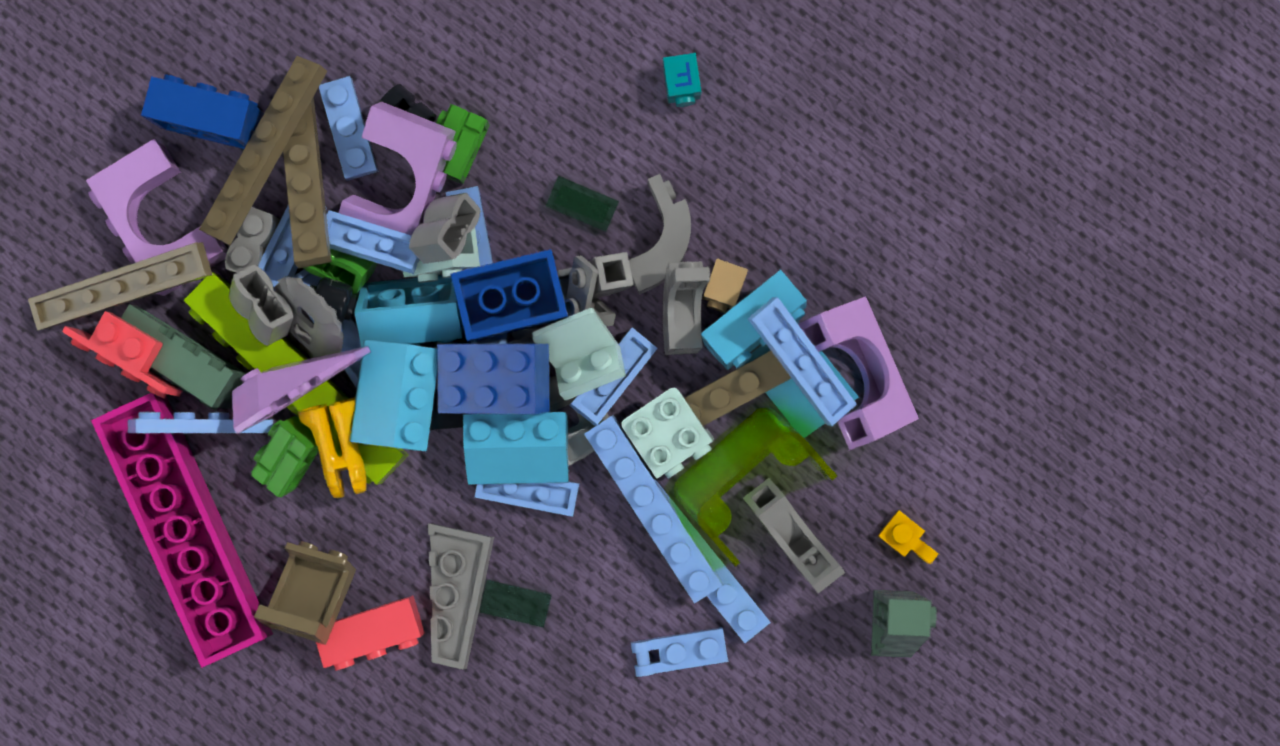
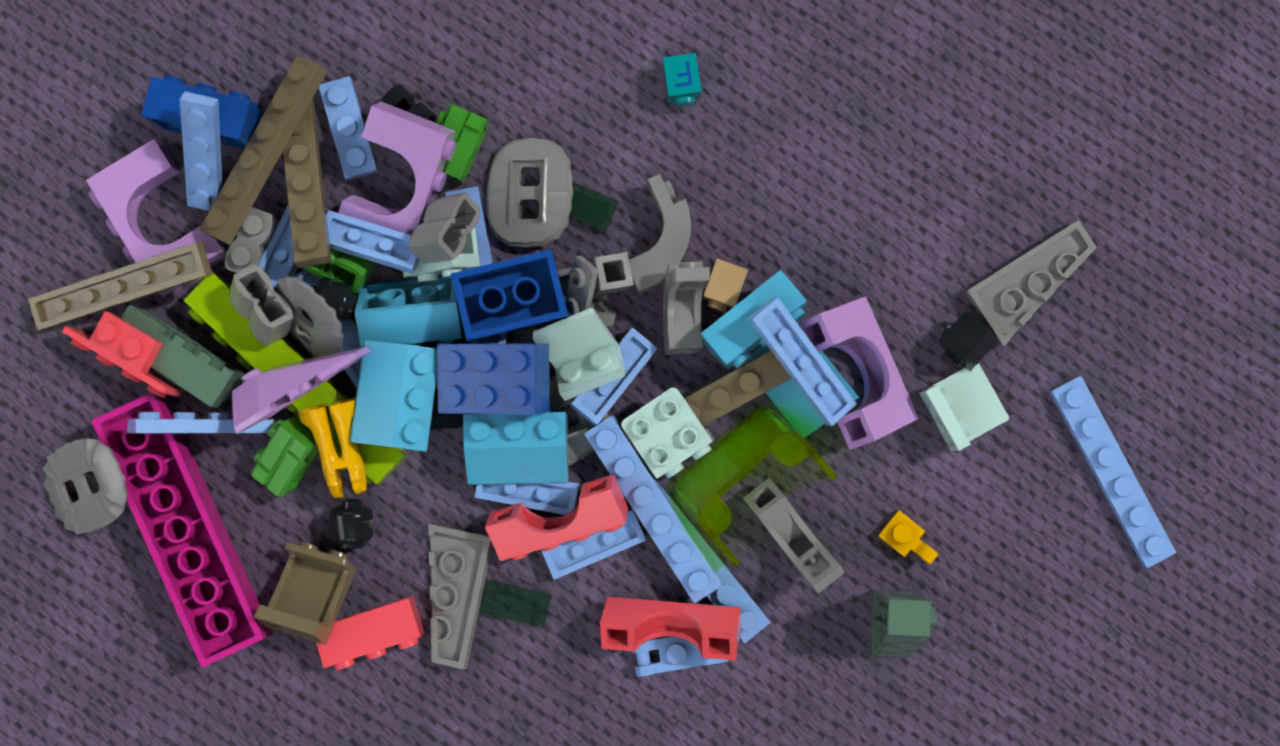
none -> light grey piece [42,438,129,535]
none -> light blue plate [180,91,223,211]
none -> black head [329,498,373,549]
none -> coral arch [485,474,629,561]
none -> light grey piece [486,138,574,248]
none -> light blue plate [541,509,646,580]
none -> coral arch [600,596,741,661]
none -> light aqua bracket [919,363,1009,451]
none -> black brick [939,311,997,372]
none -> light grey wing [965,220,1097,347]
none -> light blue plate [1049,376,1176,568]

